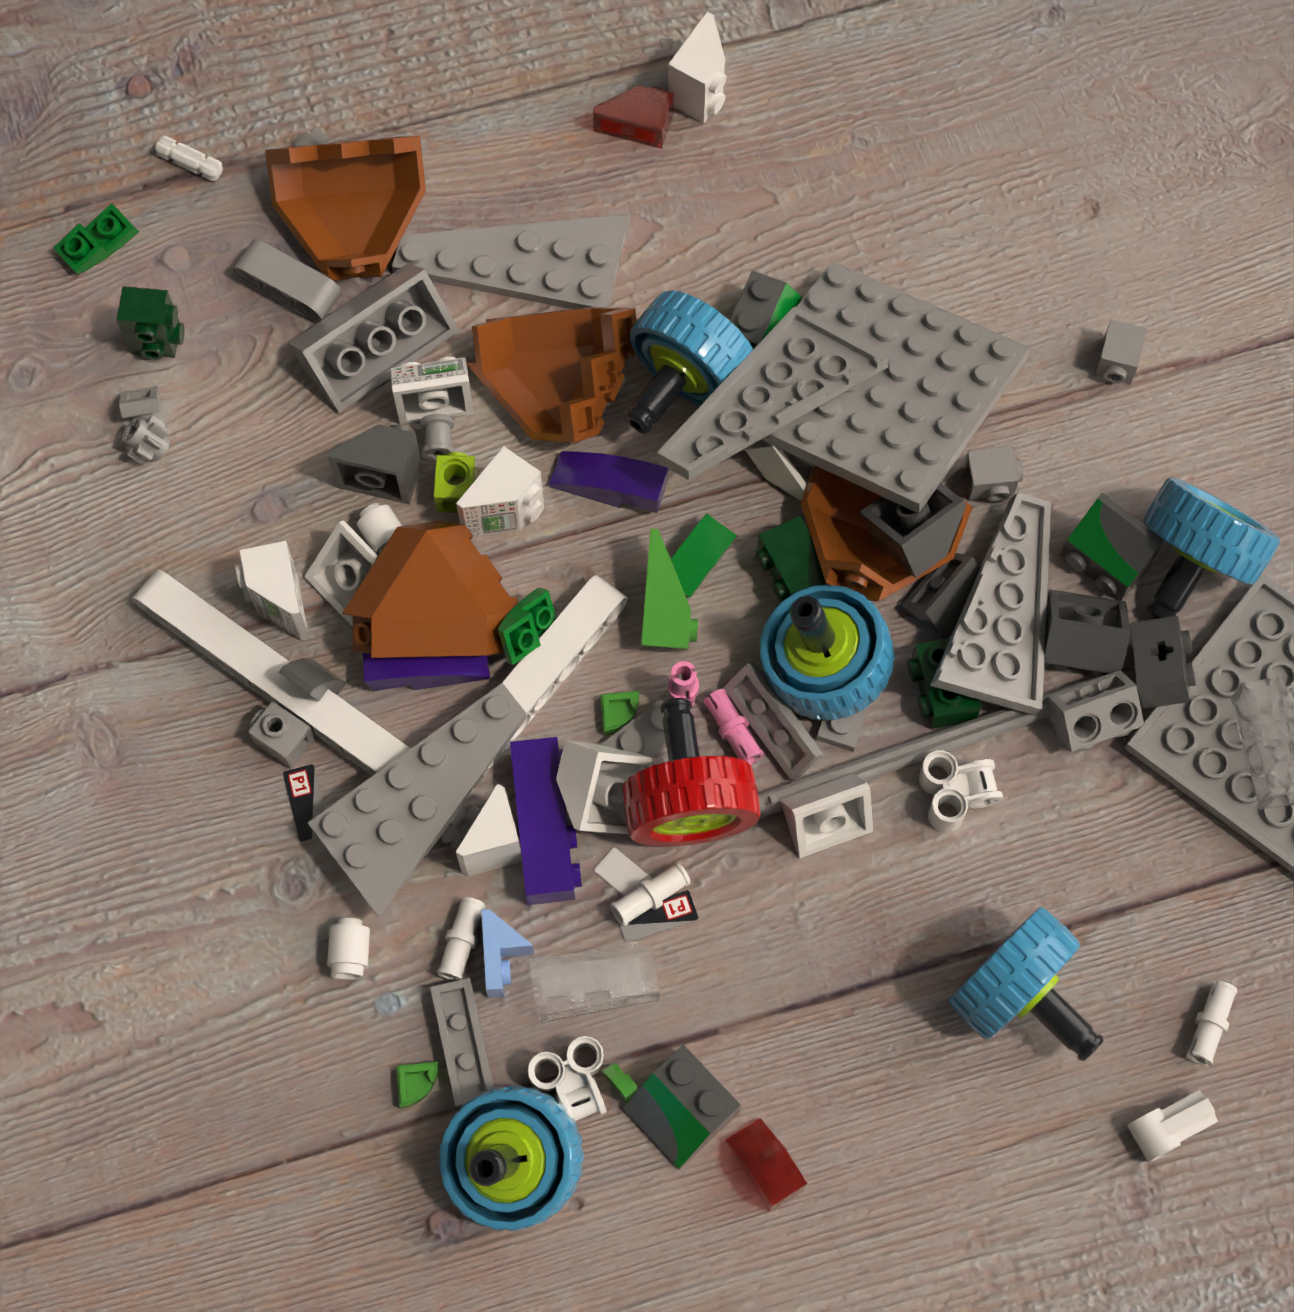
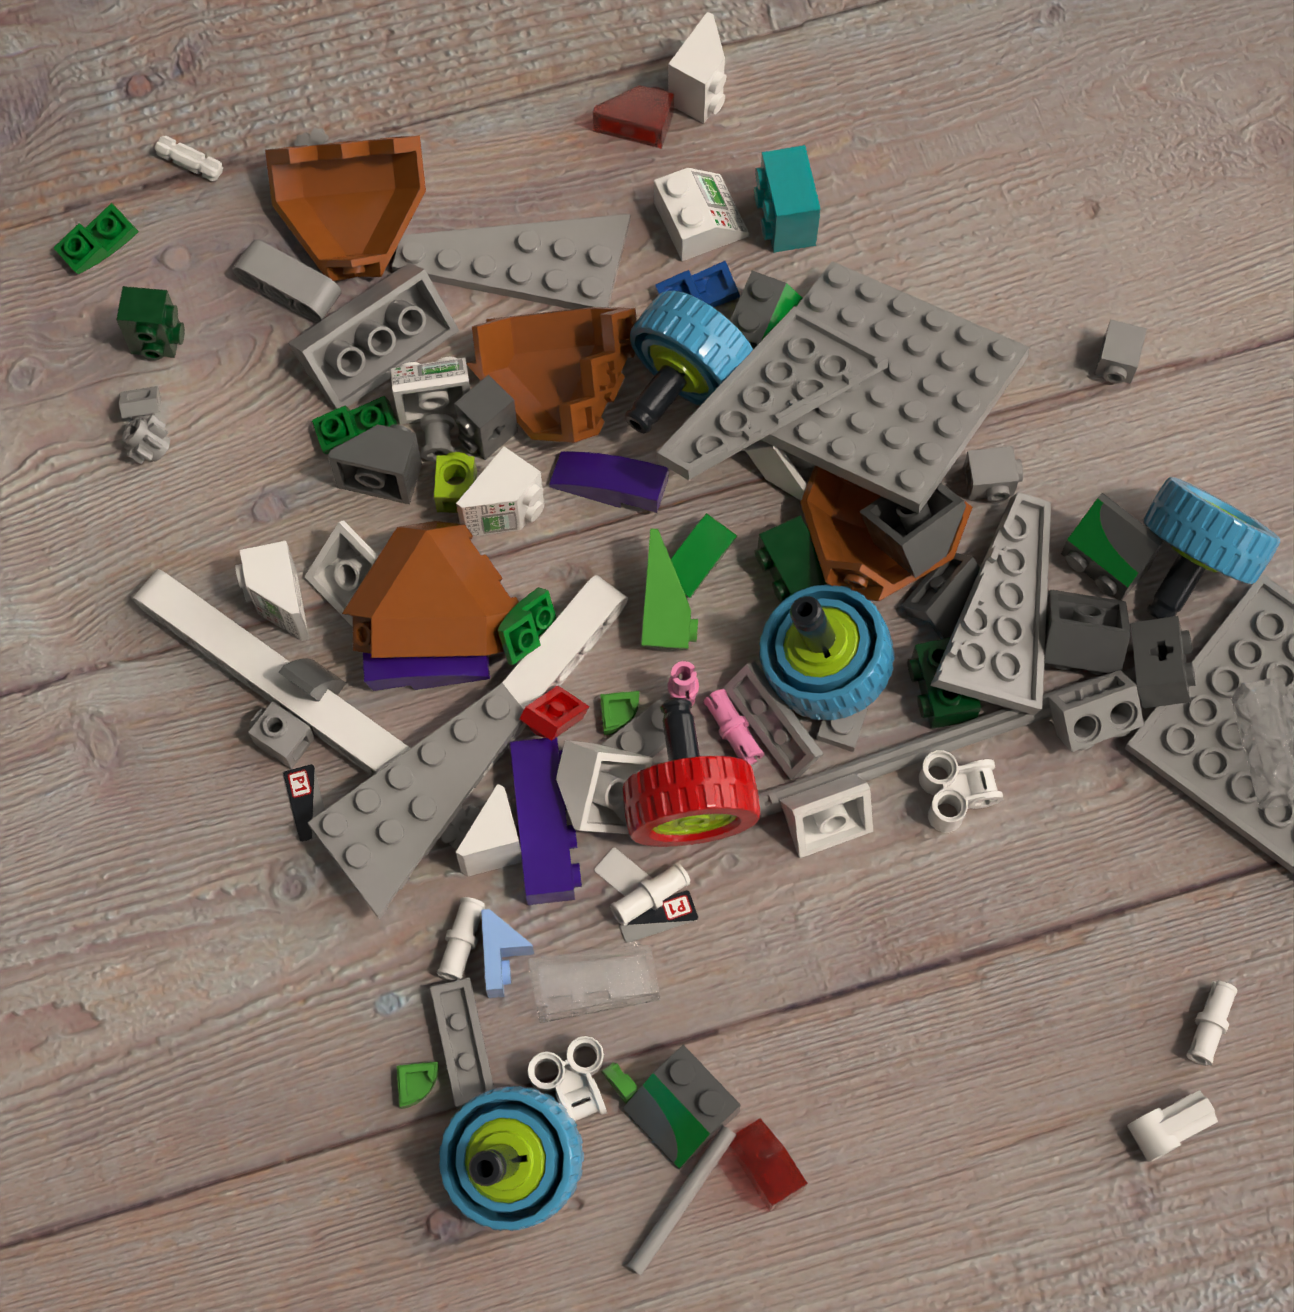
white brick [327,918,370,980] -> none
white brick [357,503,402,556] -> none
dark azure wheel [948,907,1104,1061] -> none
none -> green slope [312,396,398,455]
none -> dark grey brick [454,375,518,460]
none -> red plate [519,686,590,741]
none -> light grey bar [627,1126,736,1275]
none -> white slope [654,168,749,261]
none -> blue slope [655,261,740,308]
none -> teal piece [754,145,821,253]

